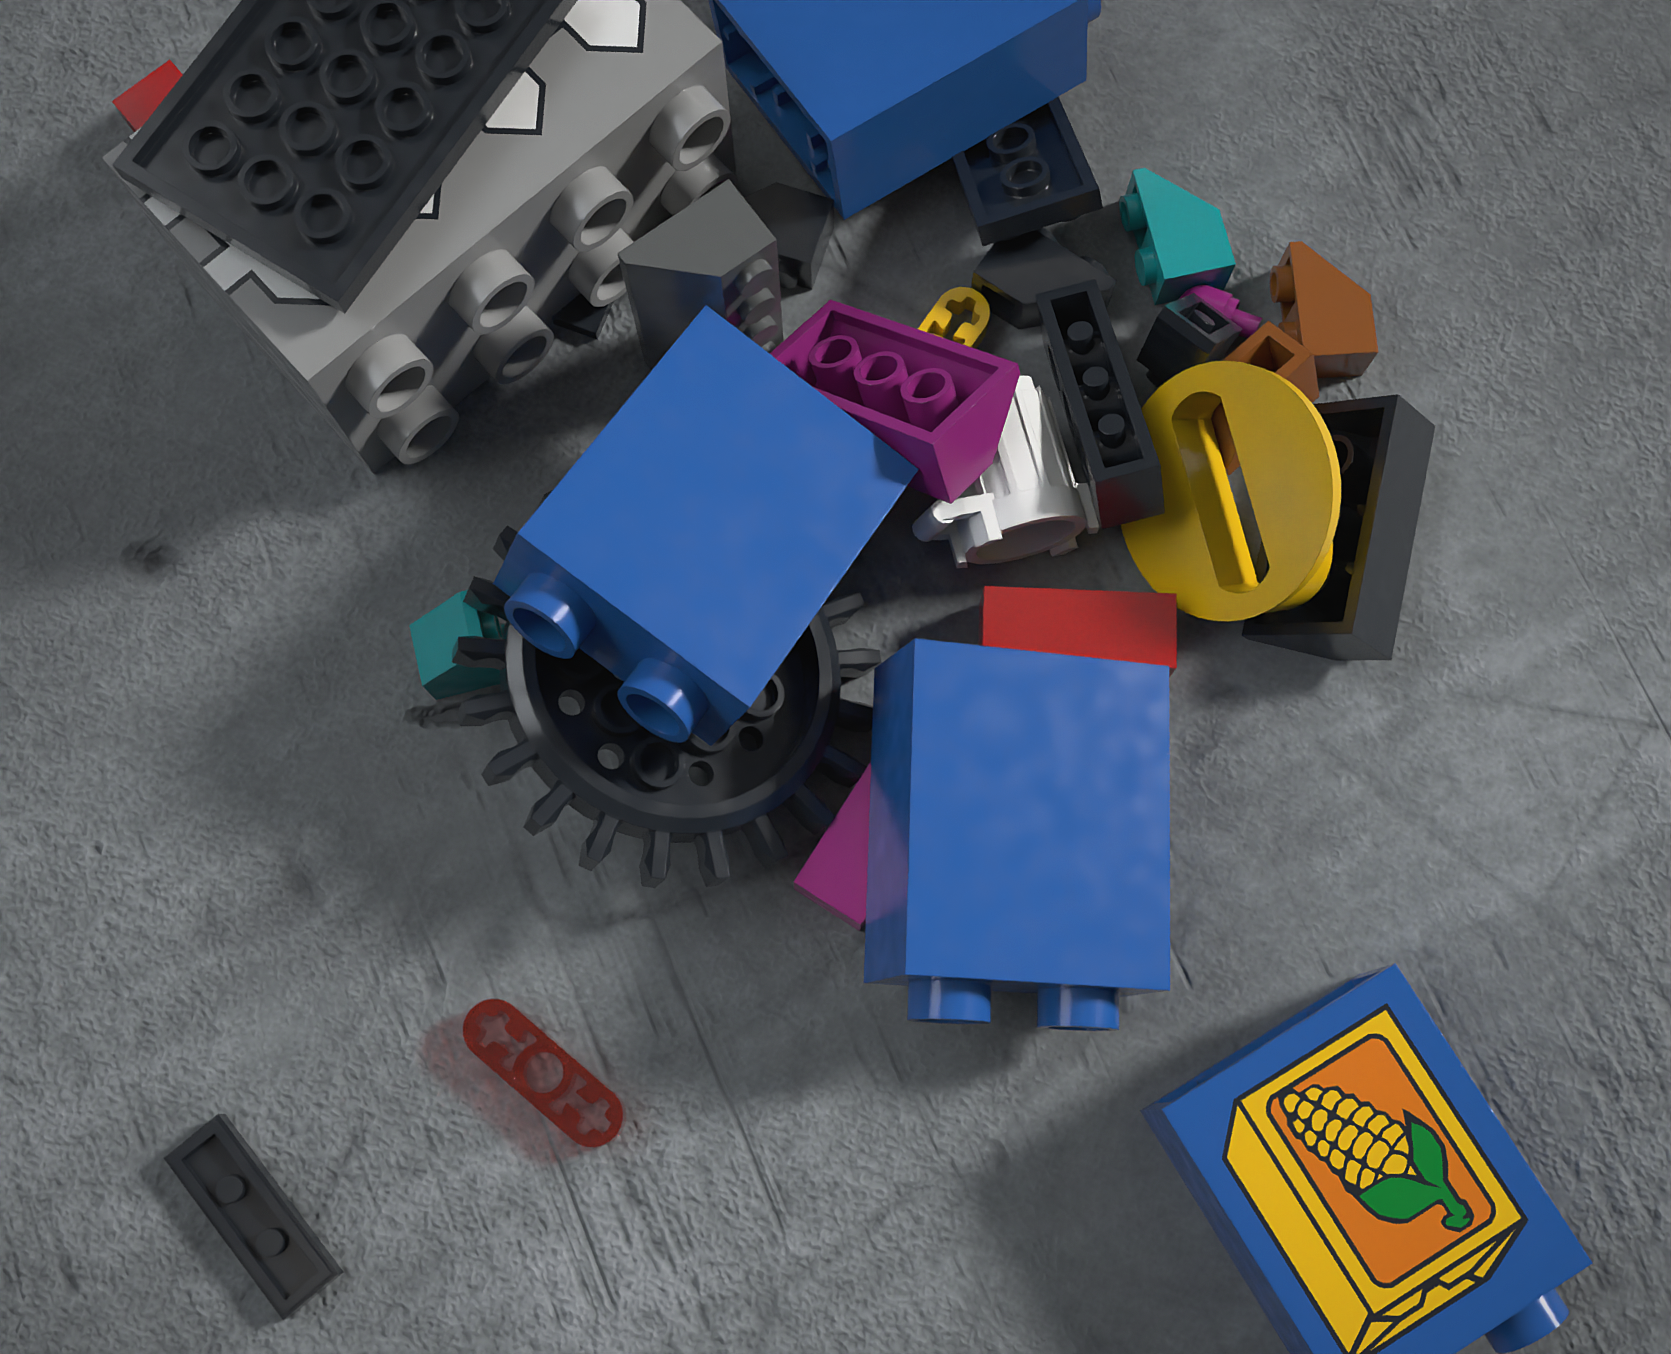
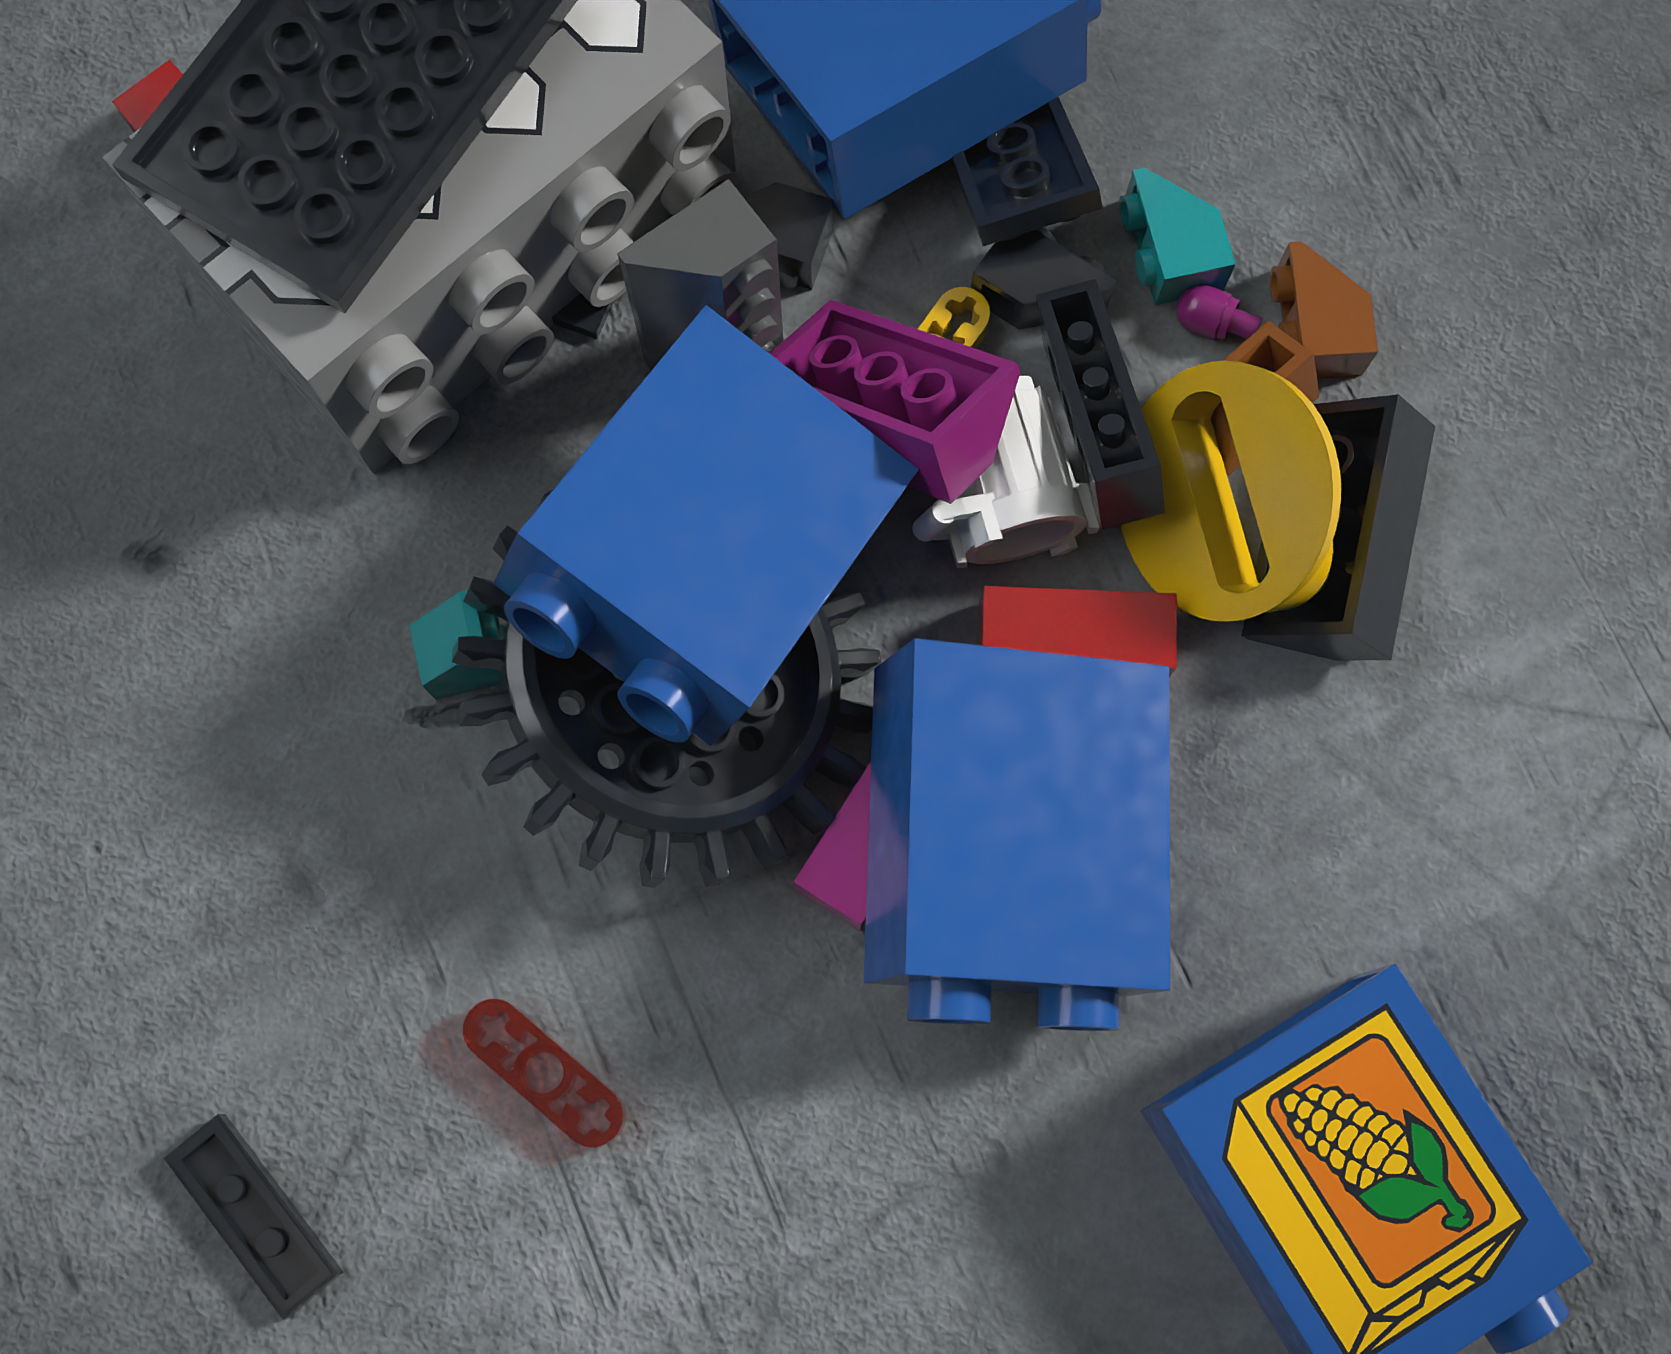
black slope [1136,293,1243,388] -> none

